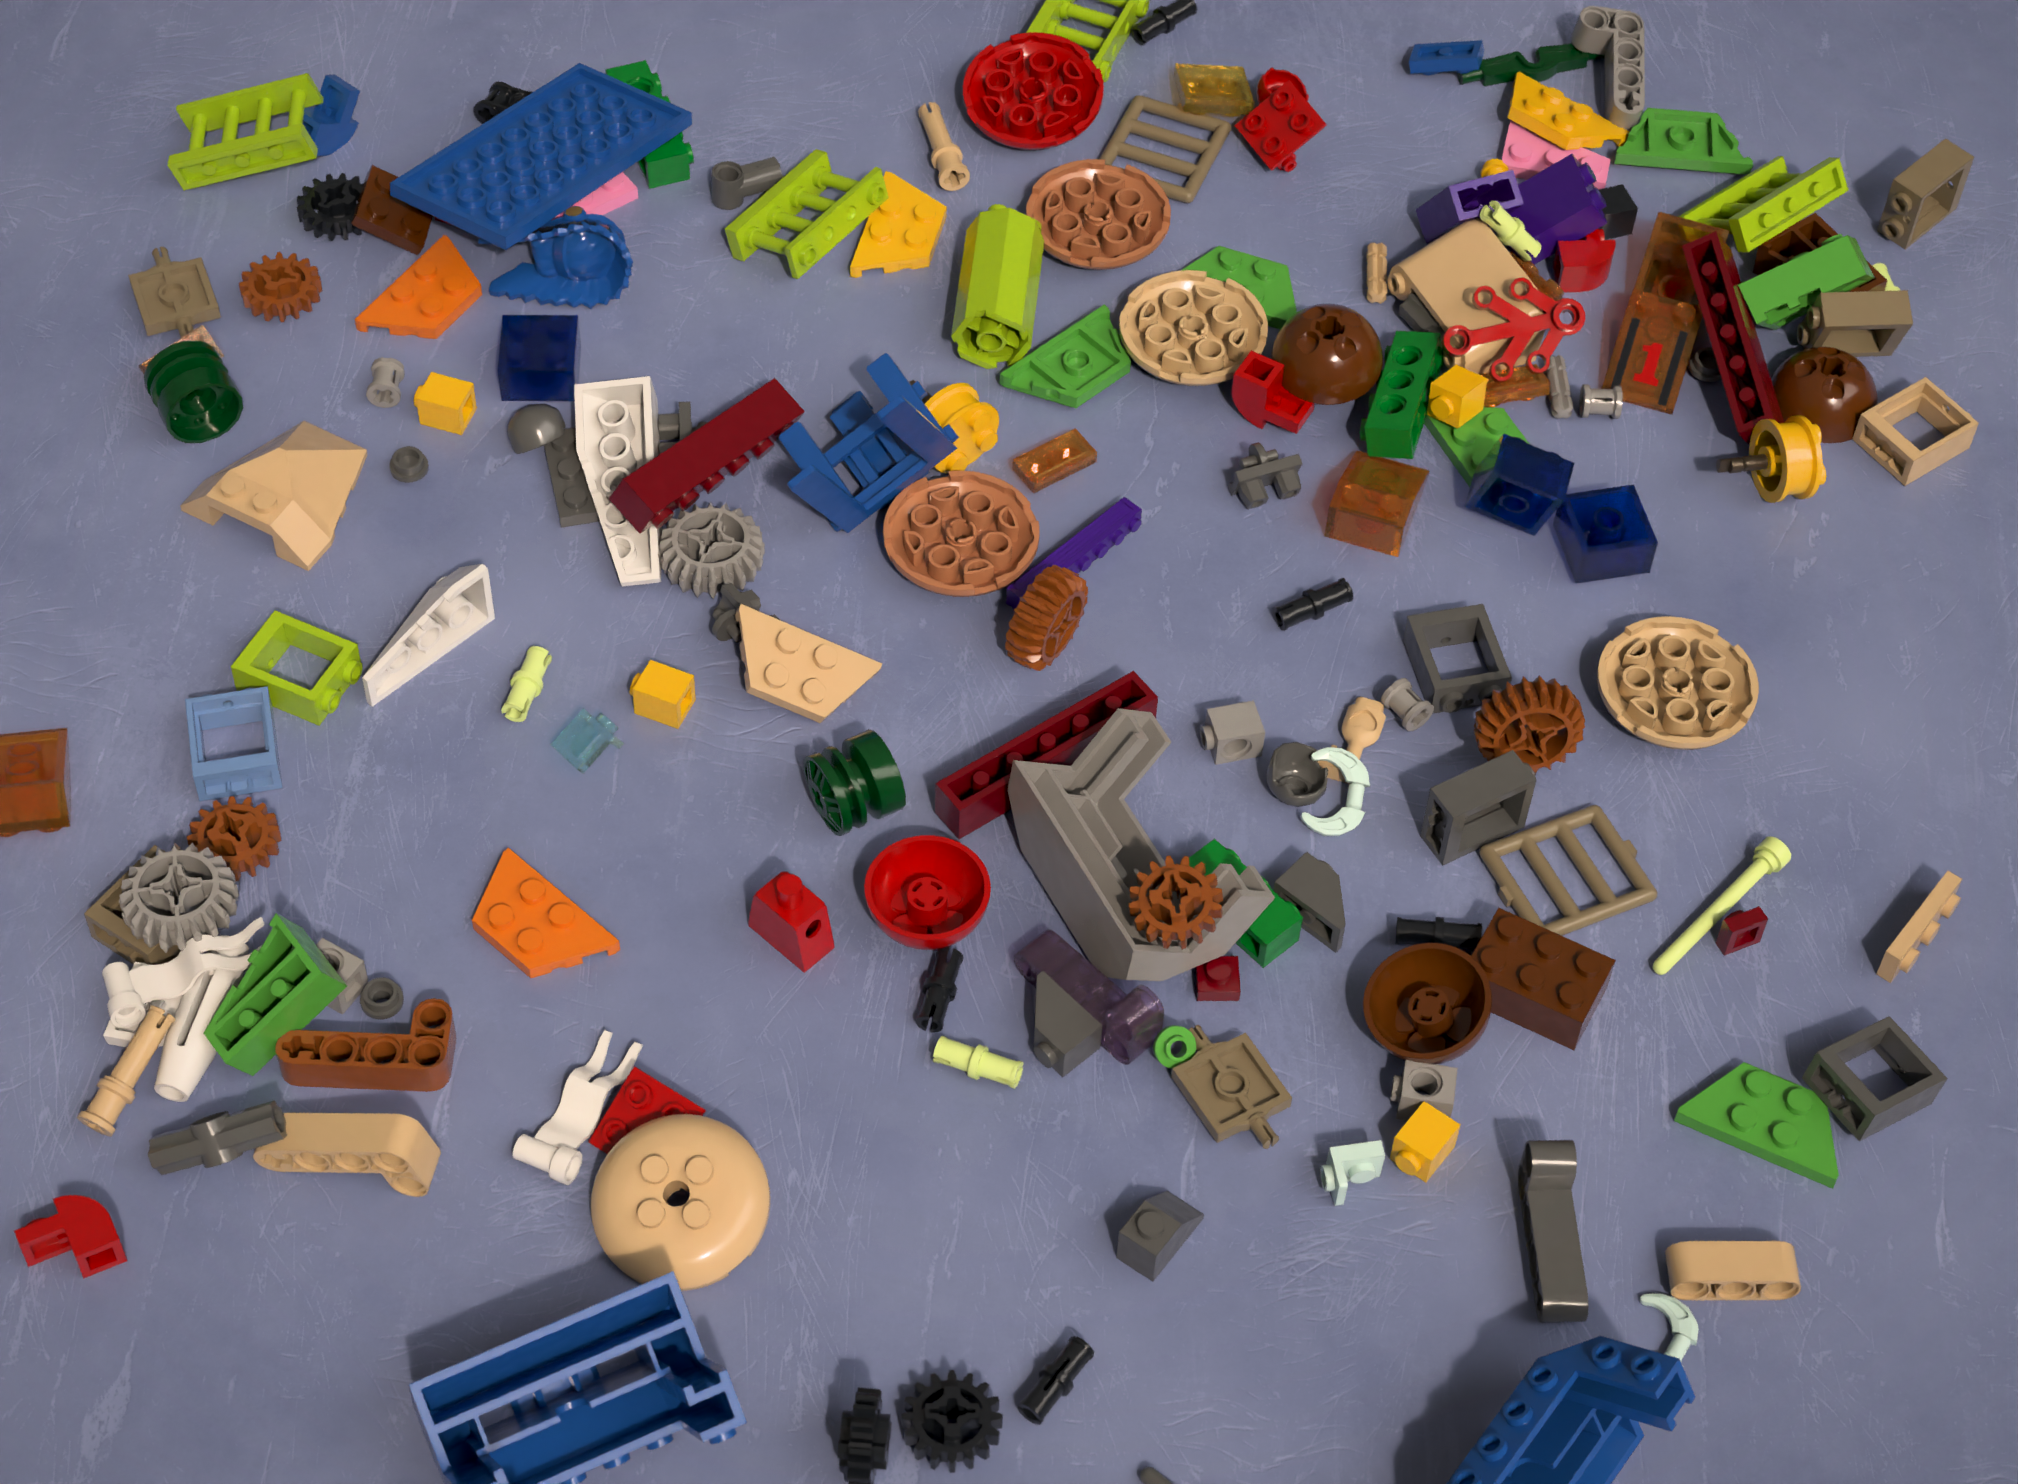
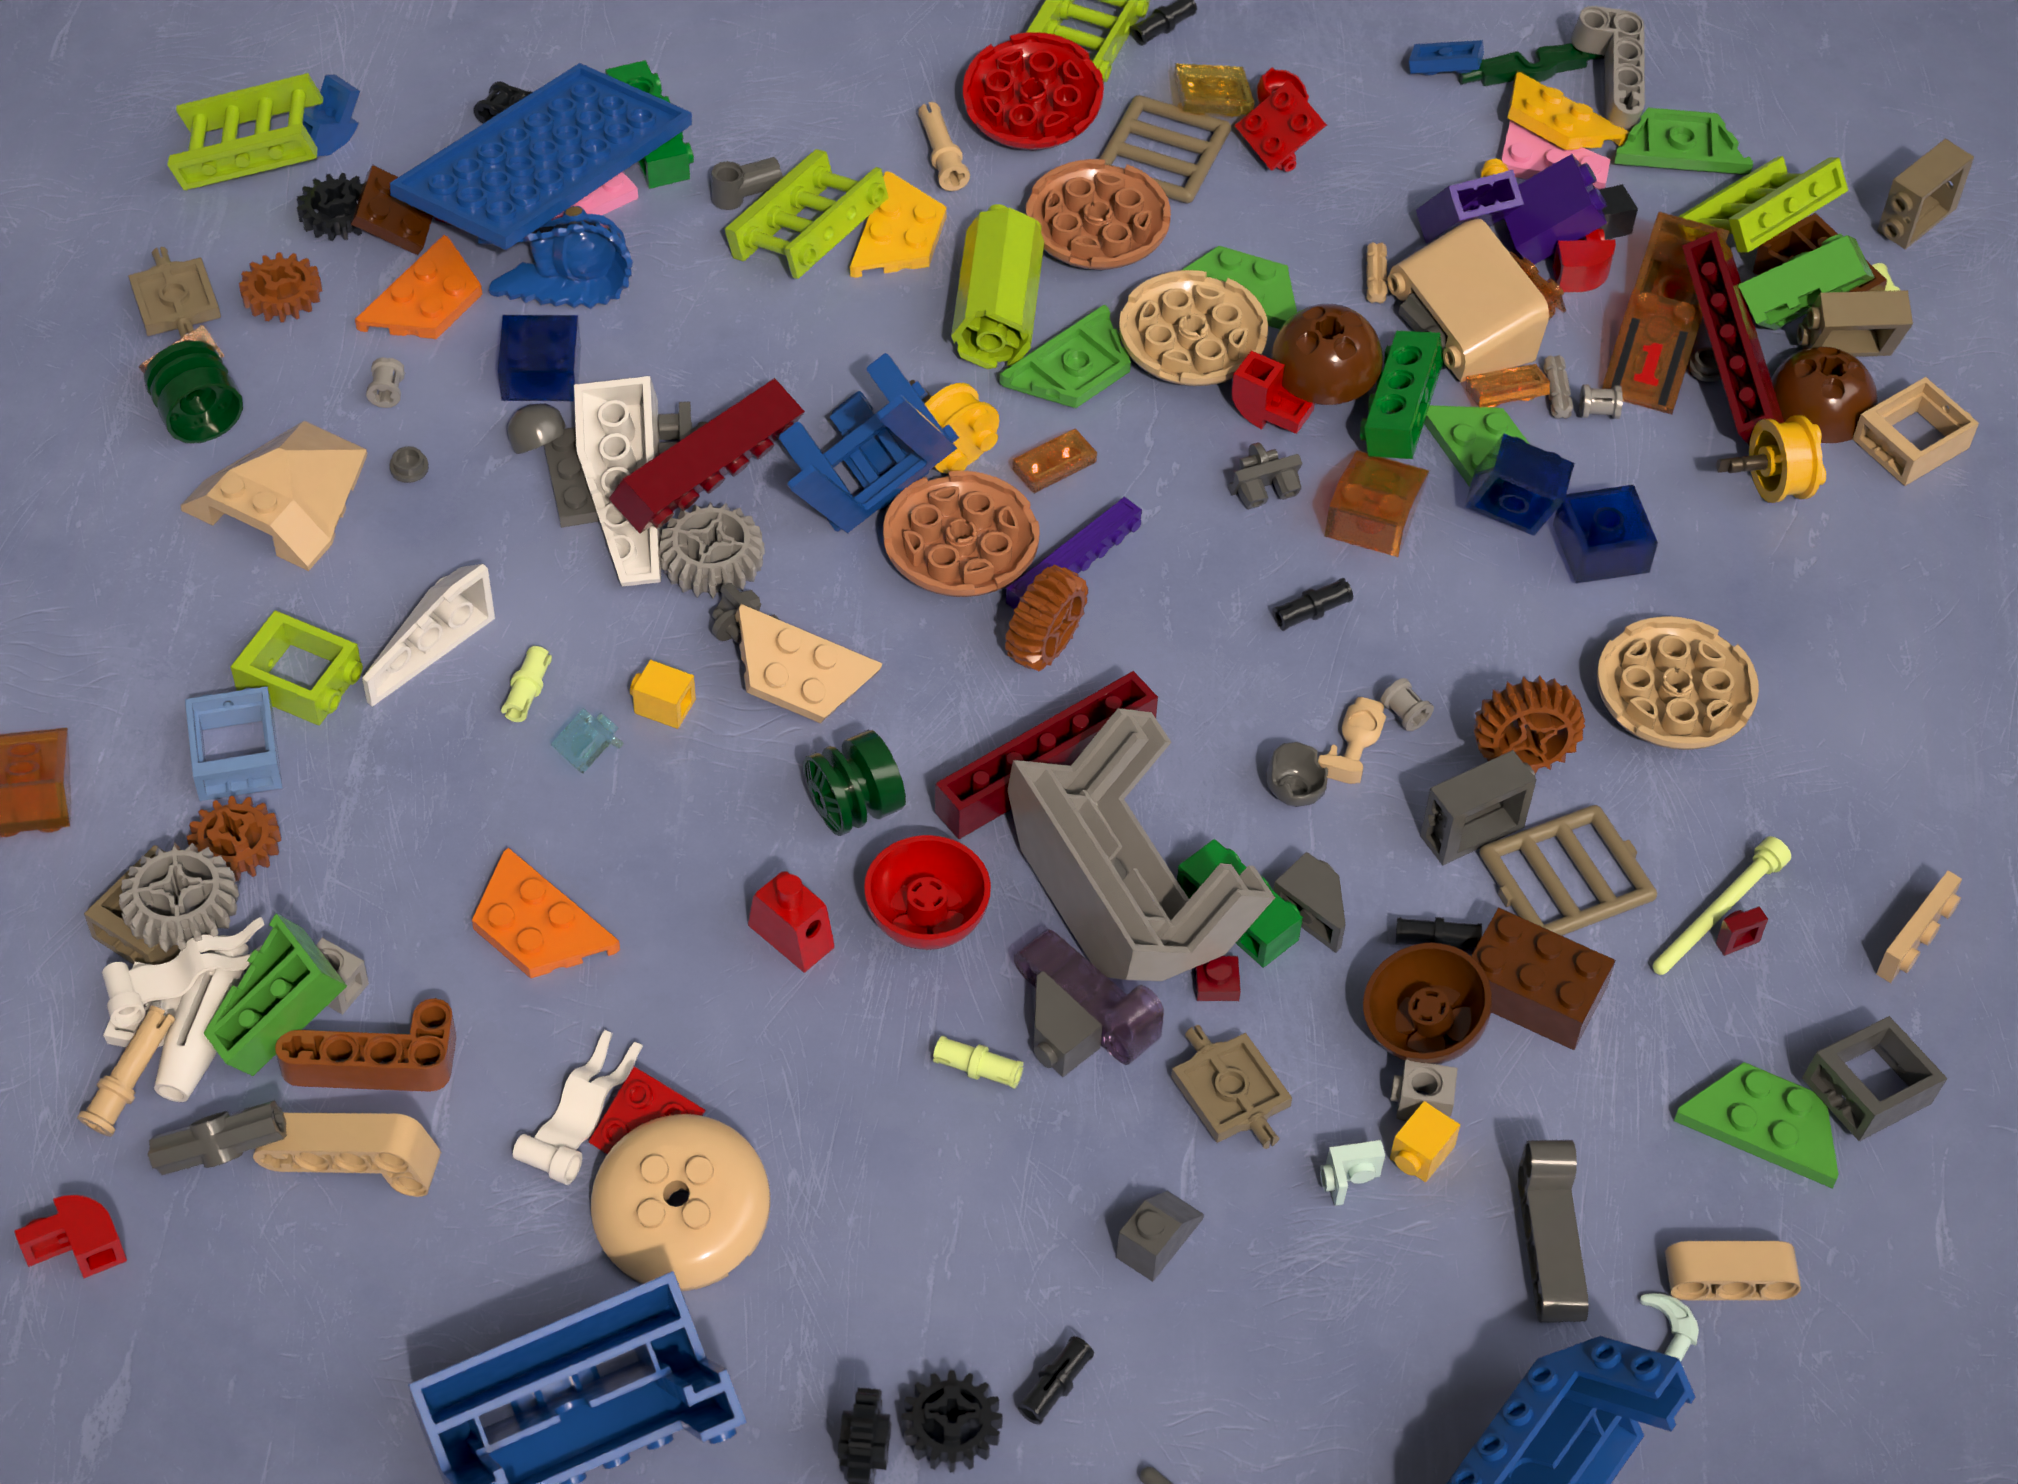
dark grey plate [360,977,404,1019] -> none
yellow brick [414,372,477,435] -> none
black pin [916,947,964,1033] -> none
dark orange gear [1129,856,1223,949] -> none
bright green plate [1153,1025,1196,1069] -> none
light grey brick [1200,700,1265,765] -> none
light aqua piece [1300,747,1370,836] -> none
dark grey window [1403,604,1512,714] -> none
yellow brick [1427,365,1488,429] -> none
red plant [1442,277,1585,383] -> none
yellowish green pin [1480,201,1541,261] -> none

